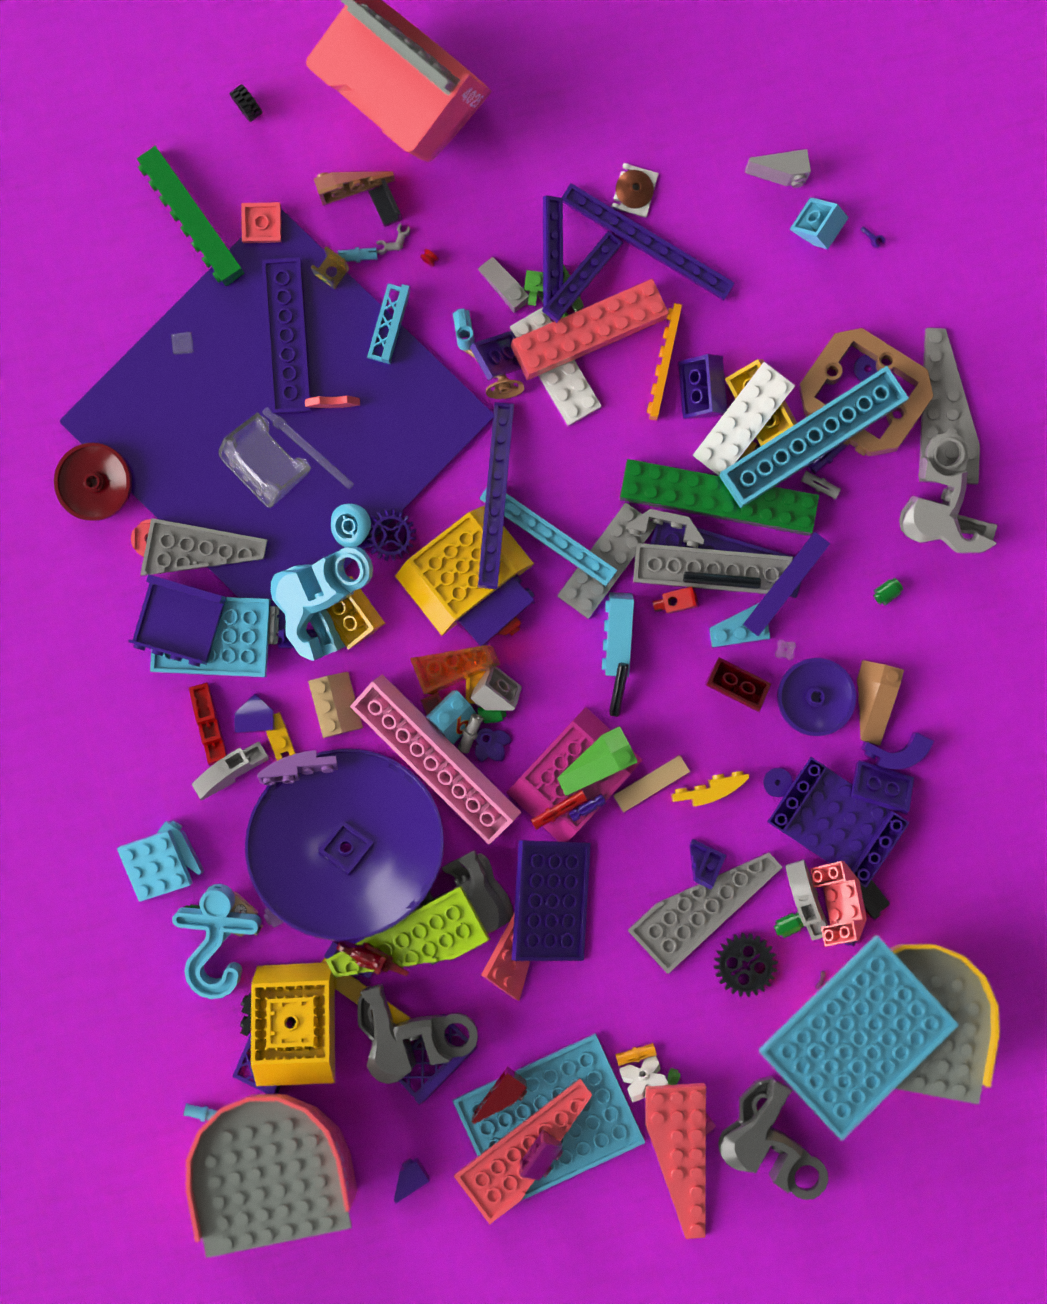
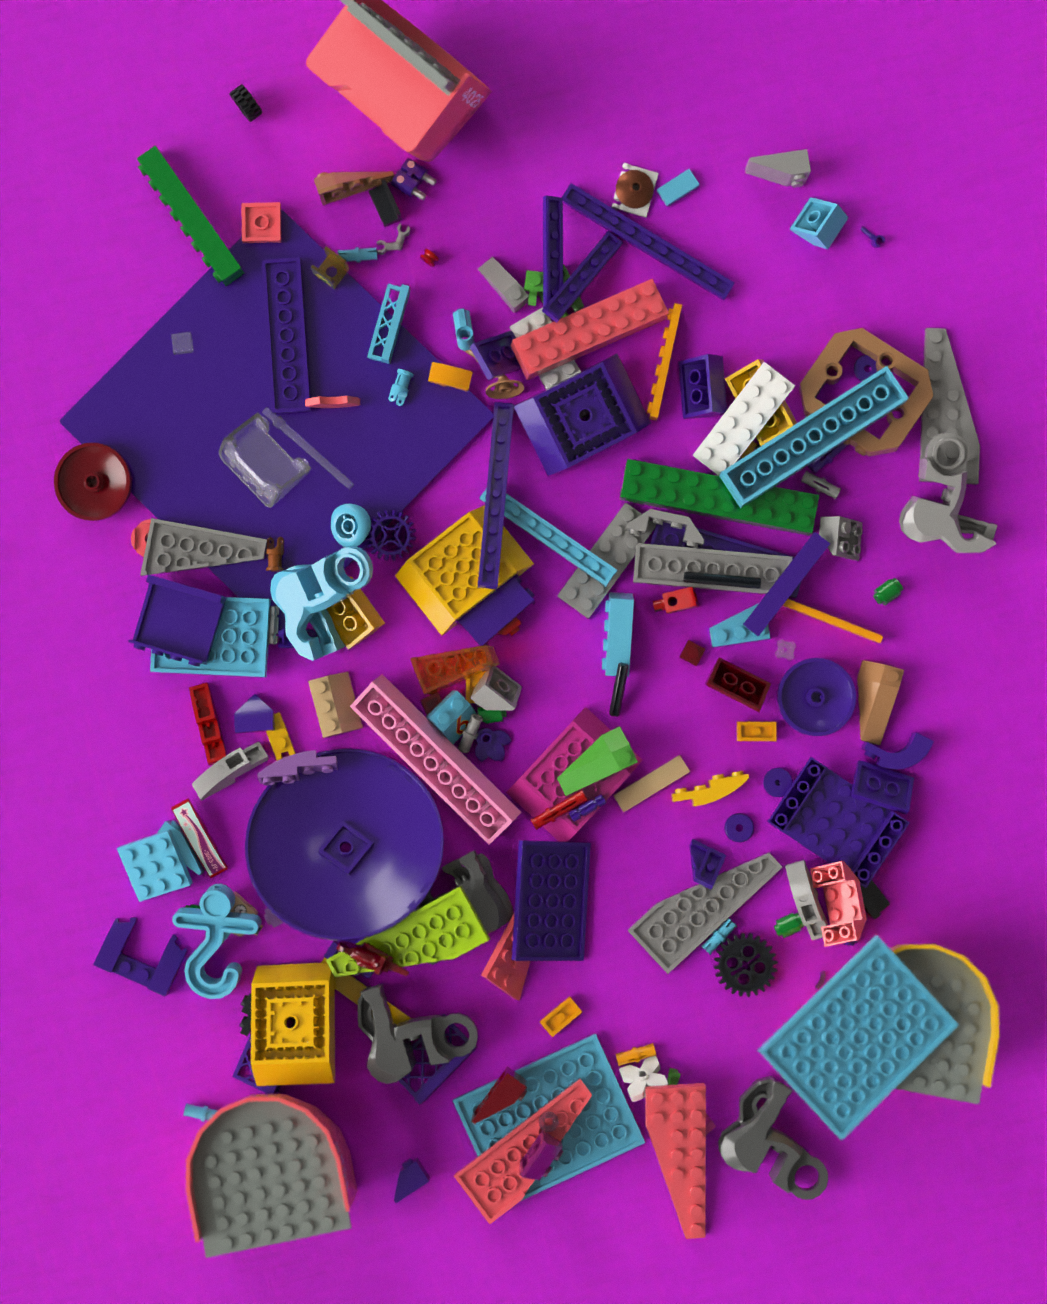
none -> dark purple wedge [93,917,188,997]
none -> slope [171,798,228,878]
none -> dark orange piece [266,537,284,572]
none -> medium azure piece [389,369,414,406]
none -> dark purple piece [391,158,437,200]
none -> light orange slope [428,362,473,391]
none -> dark purple slope [513,353,651,476]
none -> plate [539,1111,559,1132]
none -> light orange plate [540,996,582,1037]
none -> medium azure tile [657,169,700,207]
none -> dark red plate [679,640,705,666]
none -> medium azure pin [702,918,737,955]
none -> dark purple piece [724,813,754,843]
none -> light orange plate [736,722,776,741]
none -> light orange tile [783,599,883,643]
none -> light grey slope [819,516,863,561]

